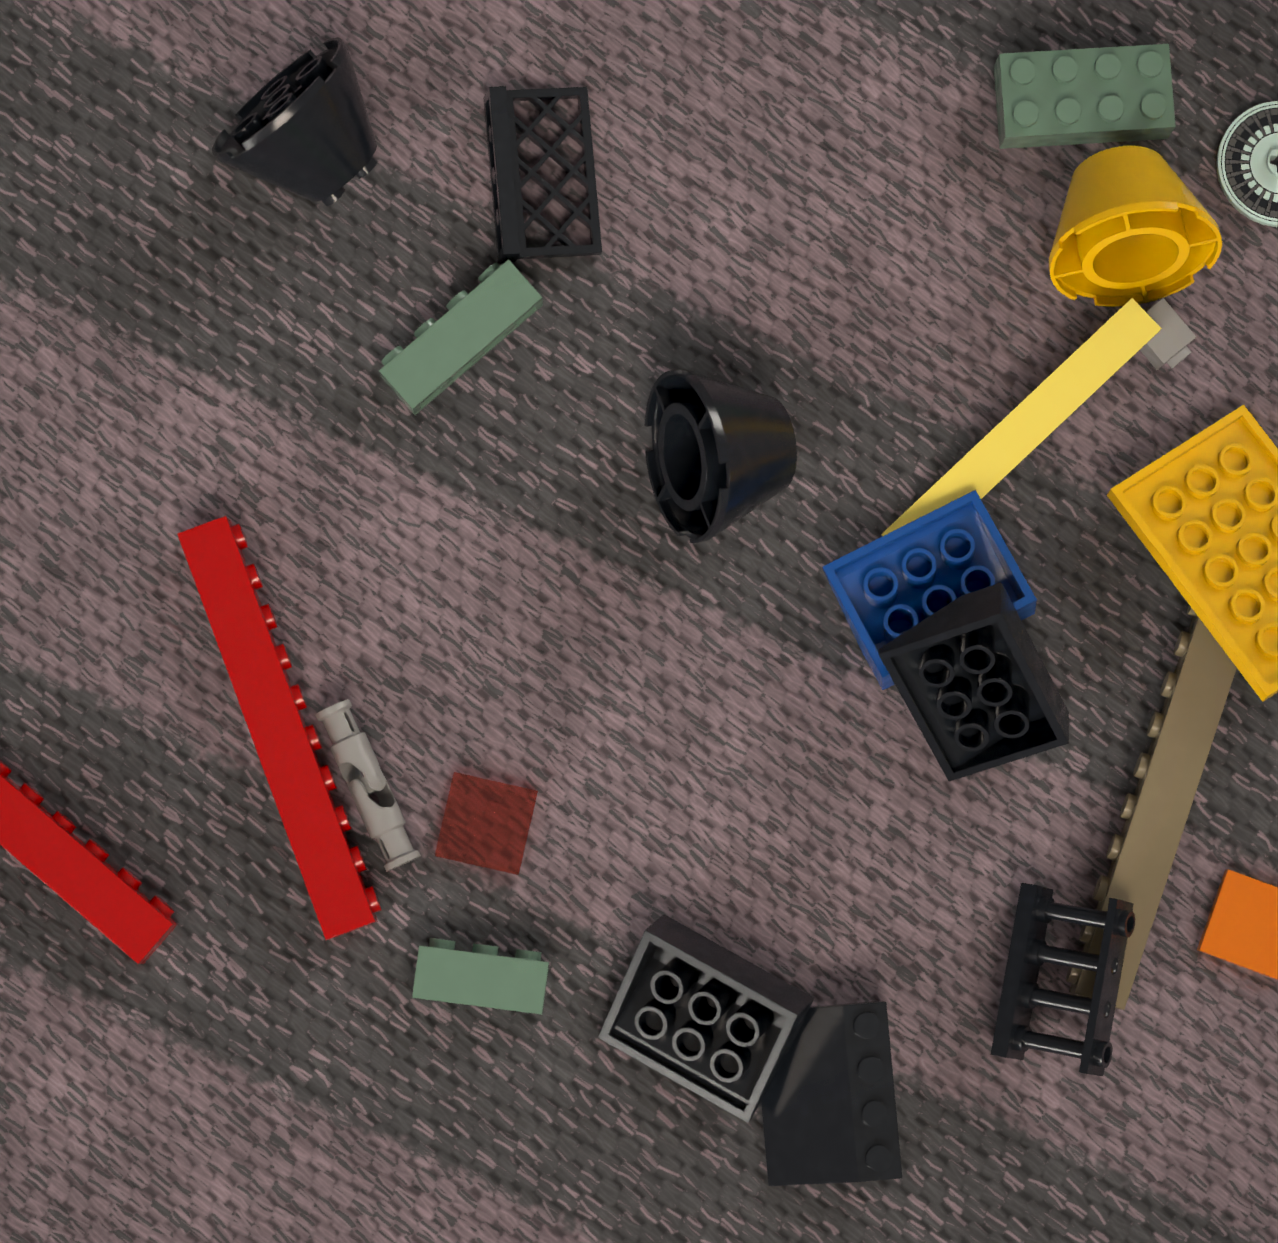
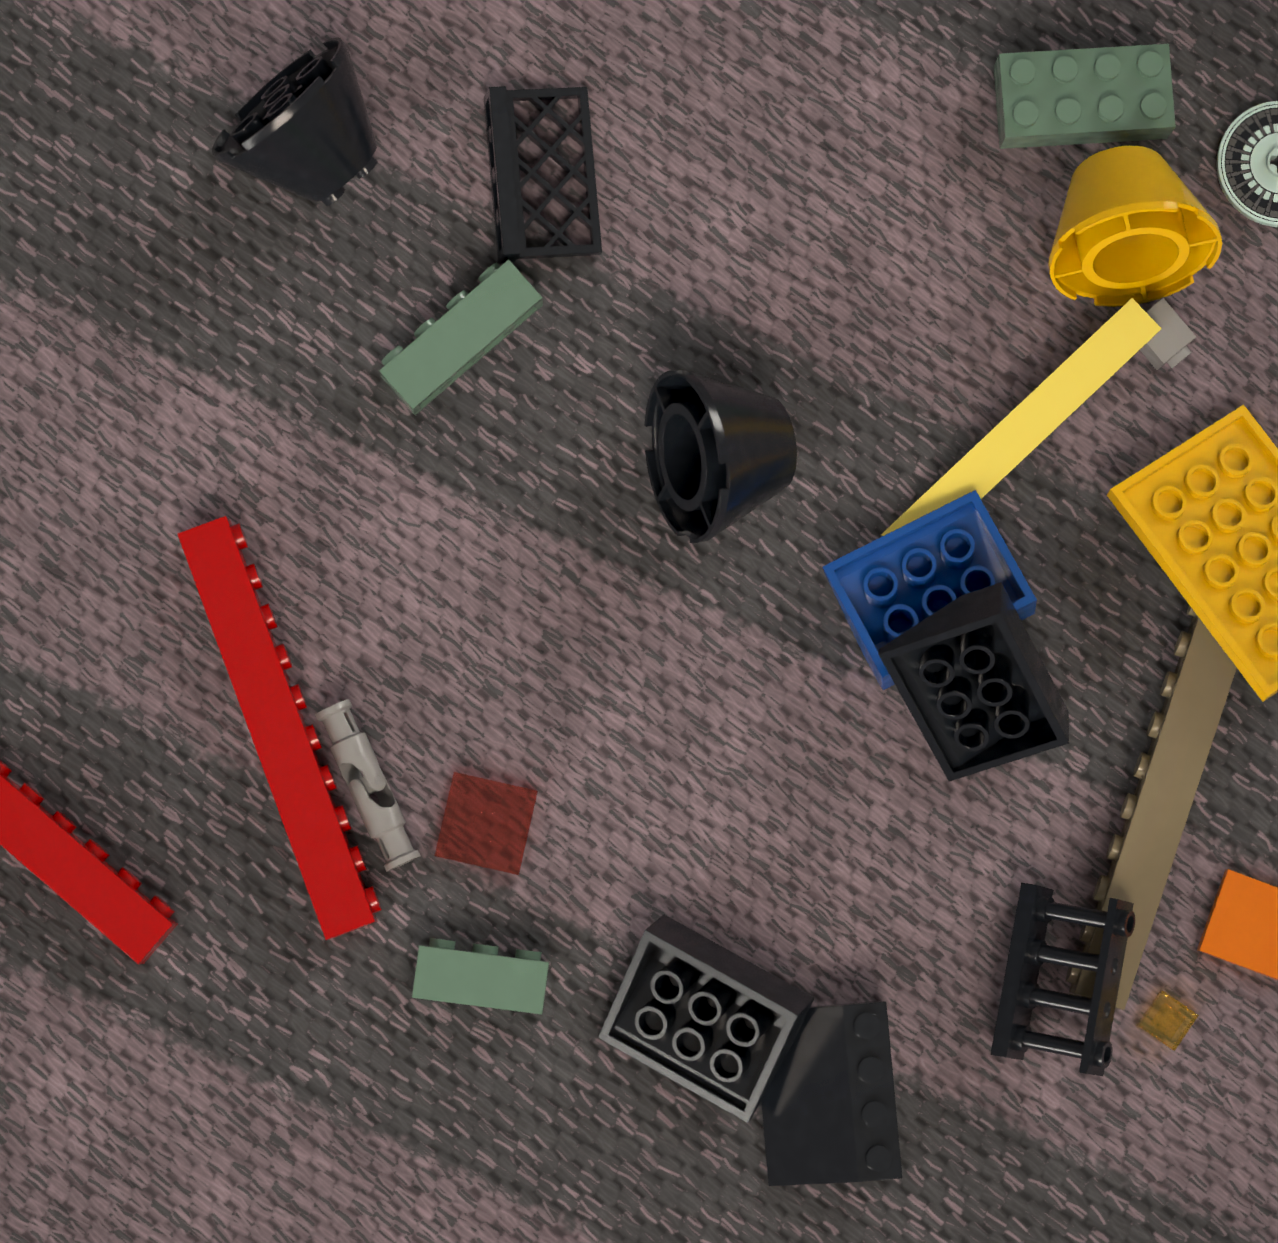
none -> clear yellow tile [1137,990,1199,1051]

